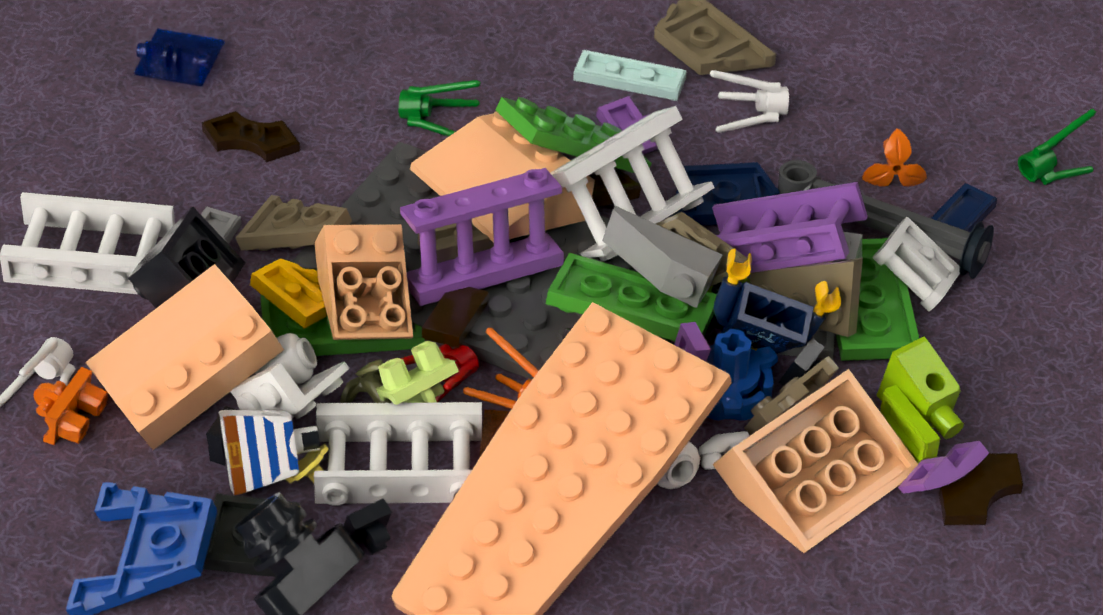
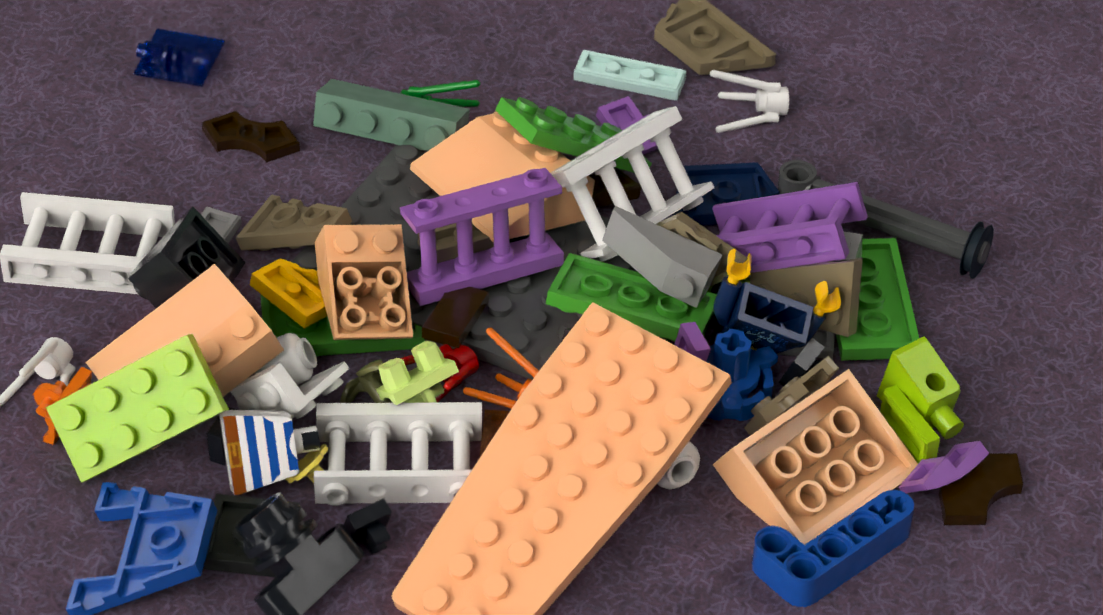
white arm [698,431,749,470] -> none
orange plant [862,128,927,187] -> none
white plate [872,217,960,311] -> none
dark blue tile [931,183,997,232] -> none
green plant [1018,109,1096,185] -> none
none -> lime plate [46,334,229,483]
none -> sand green brick [313,79,470,151]
none -> blue beam [752,490,914,607]

